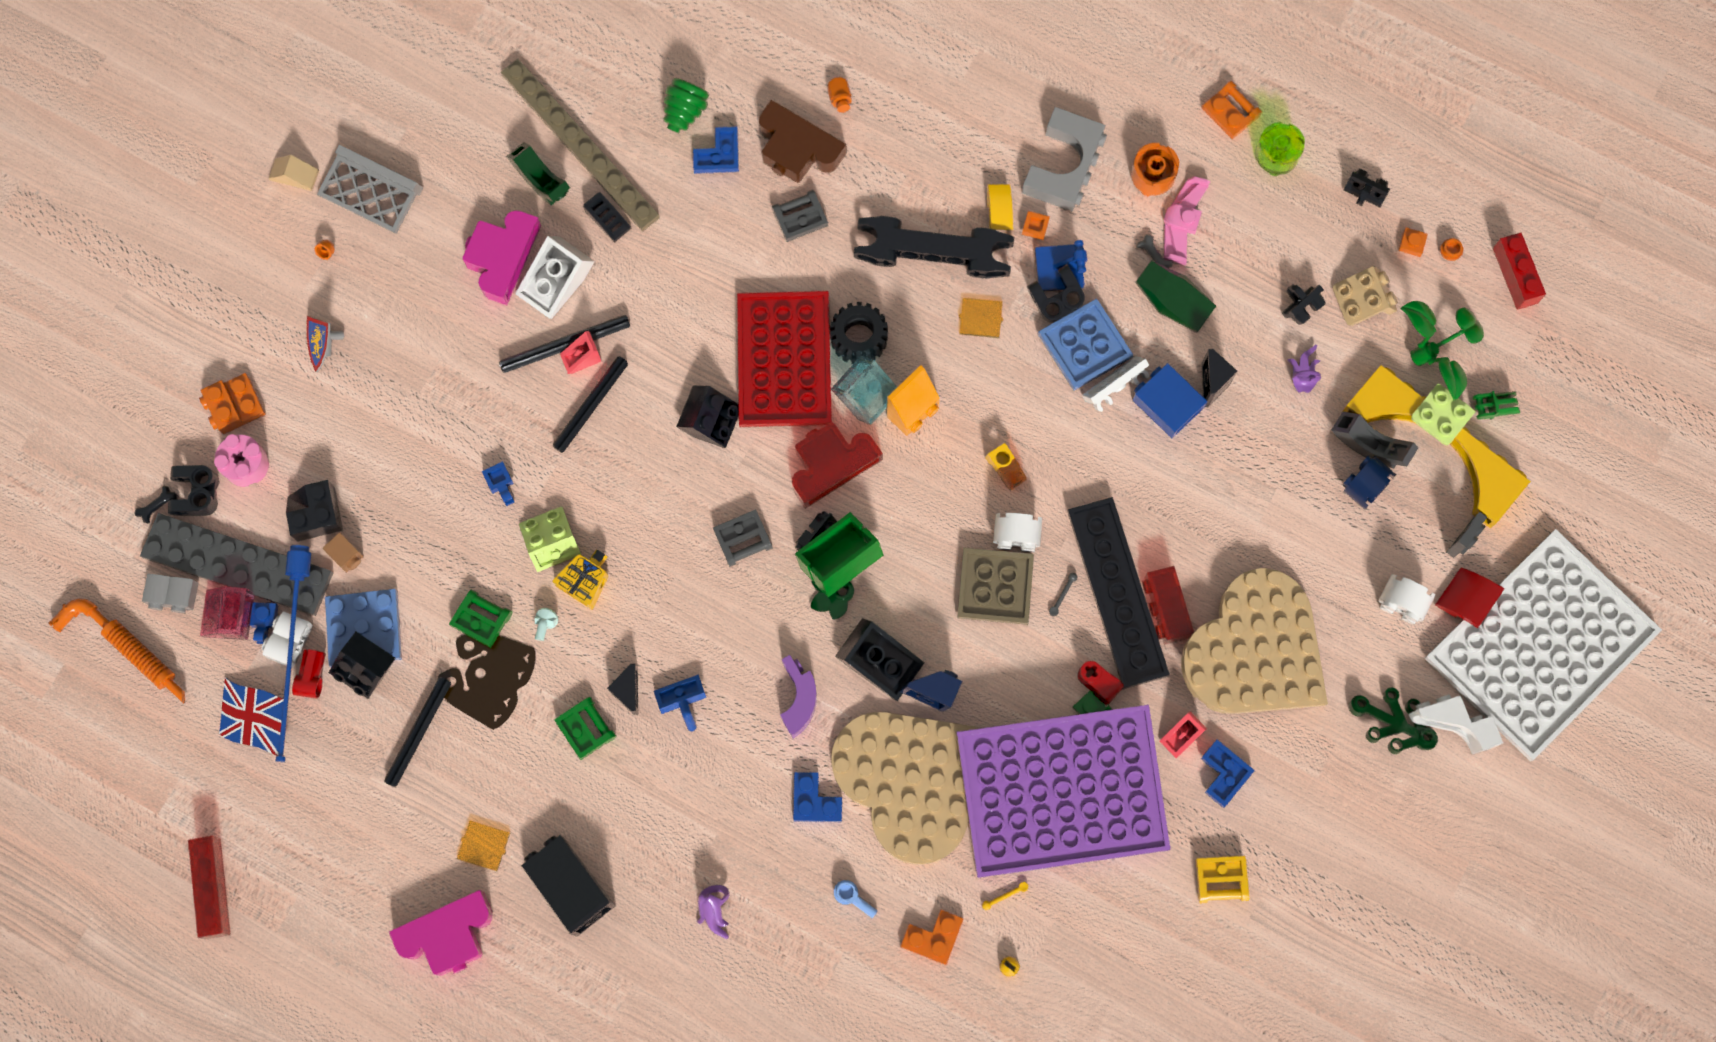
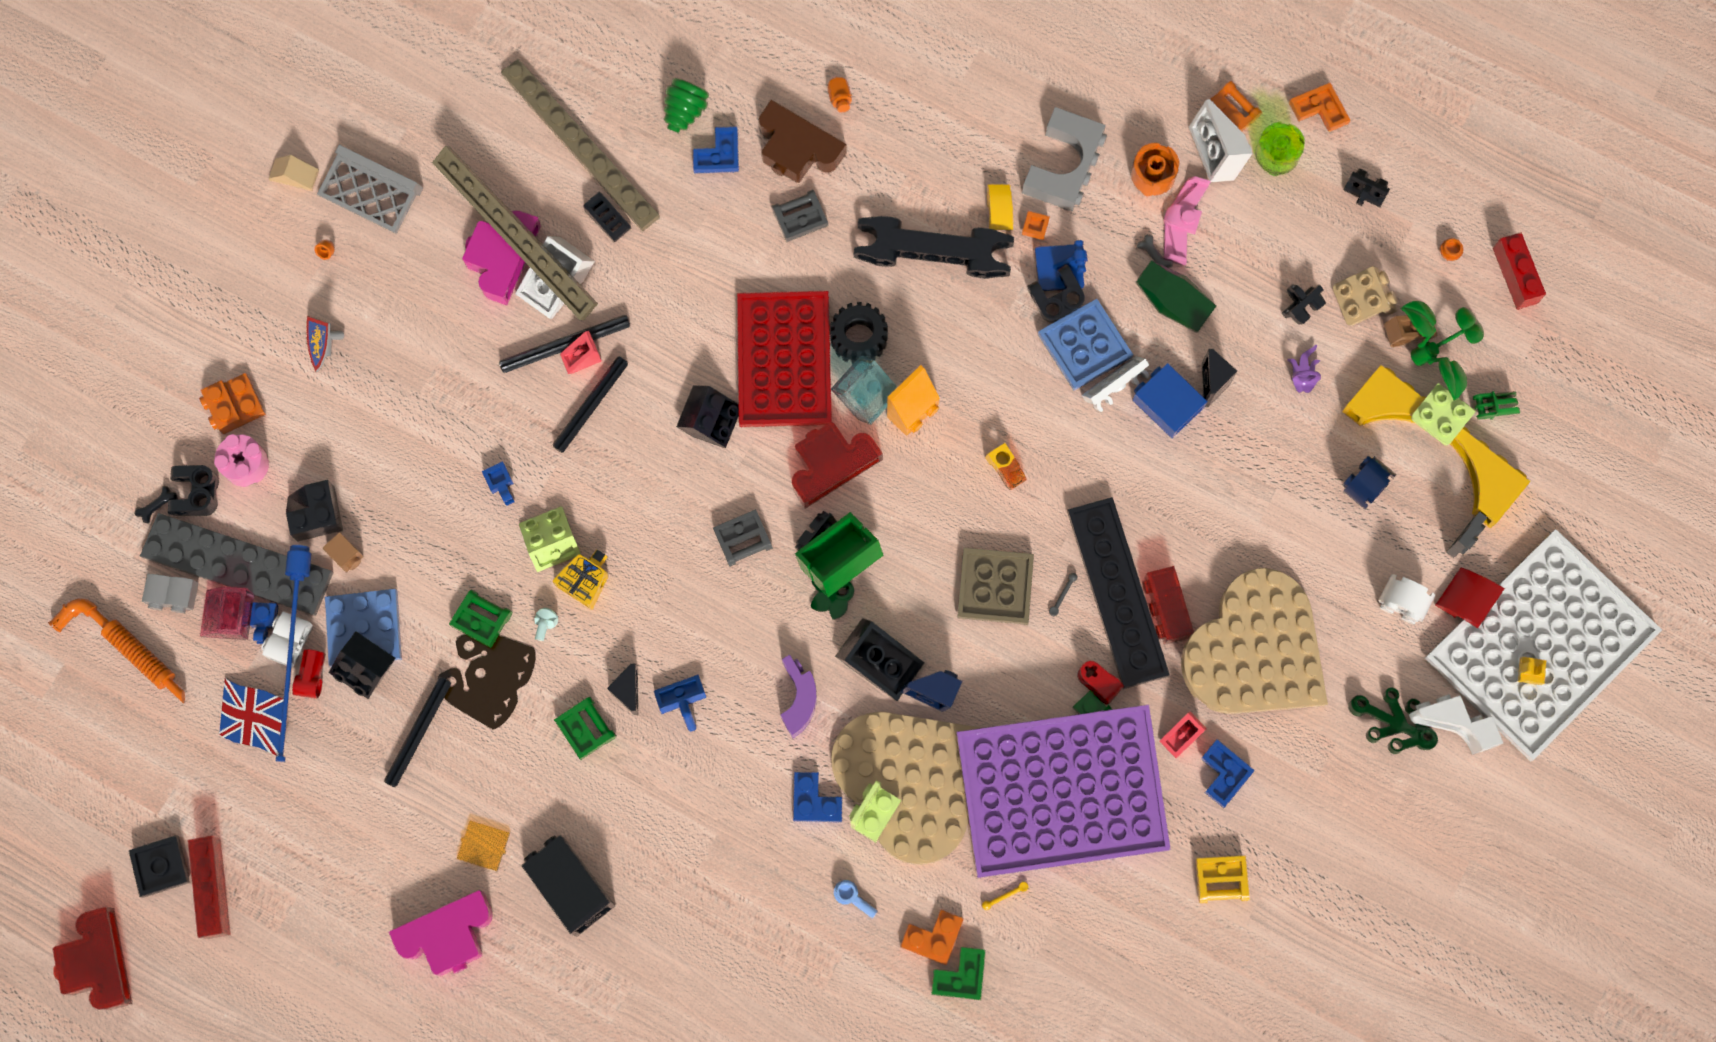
dark green arch [506,142,570,205] -> none
medium lavender piece [697,885,730,939] -> none
clear yellow piece [959,298,1003,338] -> none
white brick [993,513,1043,552] -> none
yellow hinge [999,956,1020,977] -> none
dark grey arch [1331,412,1419,469] -> none
orange plate [1398,227,1428,257] -> none
none -> clear red brick [53,907,132,1010]
none -> black plate [128,835,190,898]
none -> dark tan plate [432,146,598,320]
none -> yellowish green bracket [849,780,901,843]
none -> green plate [931,947,986,1000]
none -> white slope [1189,100,1252,182]
none -> orange plate [1289,83,1350,132]
none -> medium nougat plate [1384,315,1437,347]
none -> yellow tile [1518,657,1547,685]

